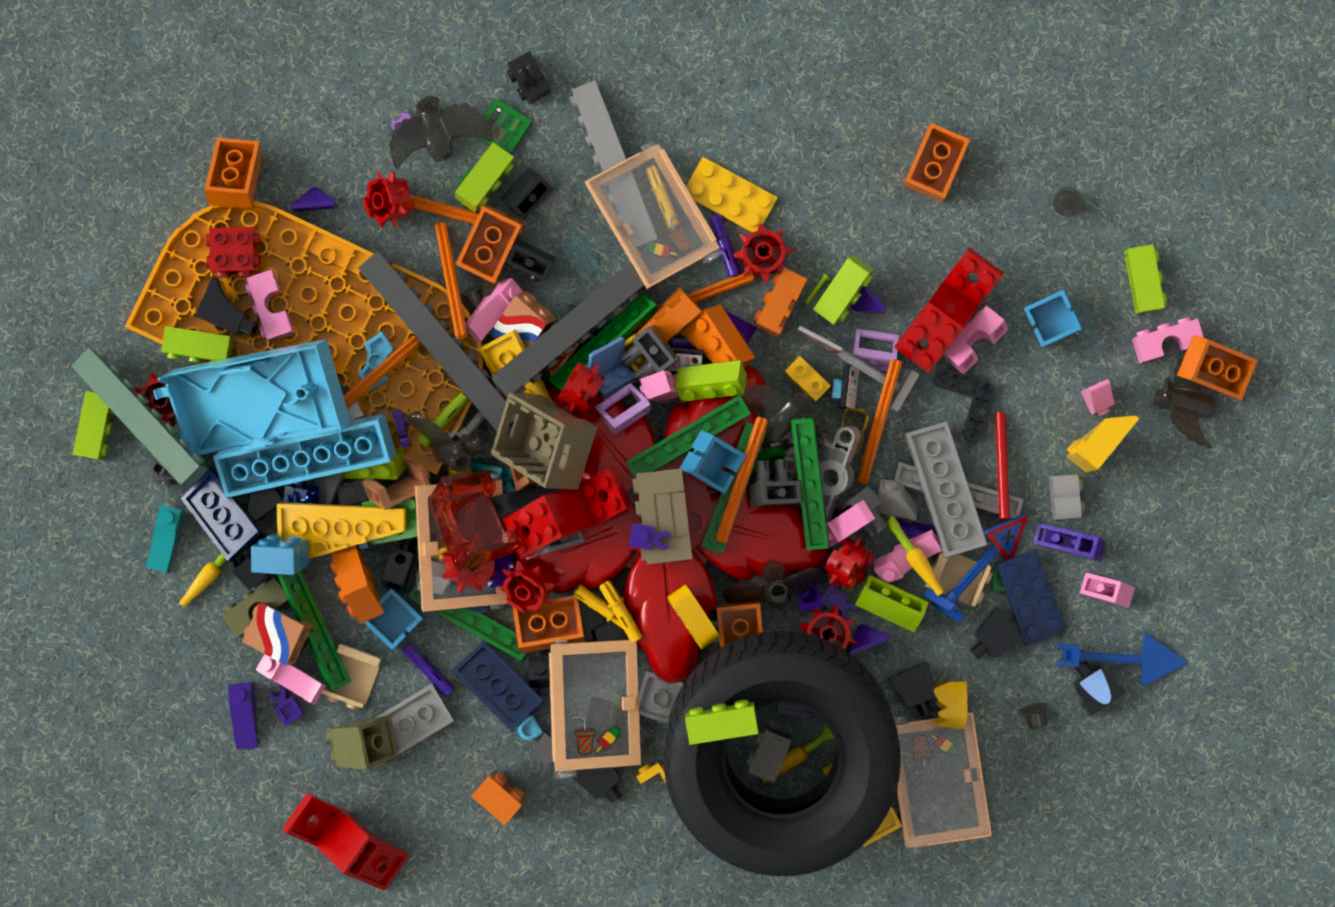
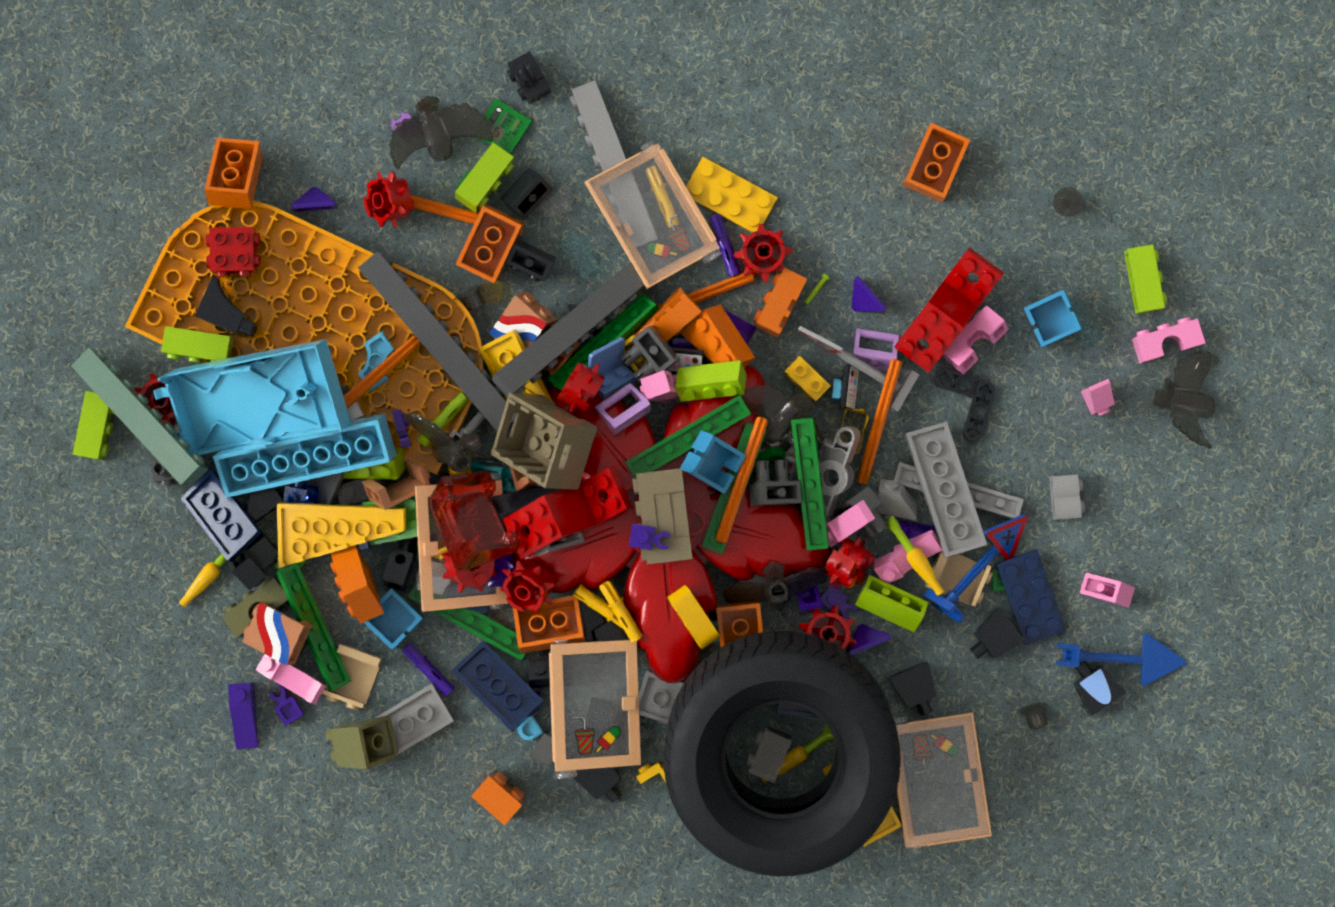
teal slope [145,504,185,573] -> none
bright pink arch [245,270,295,342] -> none
dark azure piece [251,534,309,575] -> none
red bracket [282,792,410,891] -> none
orange axle [435,222,468,340] -> none
bright pink slope [466,278,523,342] -> none
lime brick [685,700,758,745] -> none
lime brick [813,254,875,325] -> none
yellow piece [931,682,968,729] -> none
red piece [995,412,1010,520] -> none
dark purple slope [1033,522,1107,562] -> none
yellow wedge [1066,415,1139,473] -> none
orange brick [1177,335,1258,400] -> none

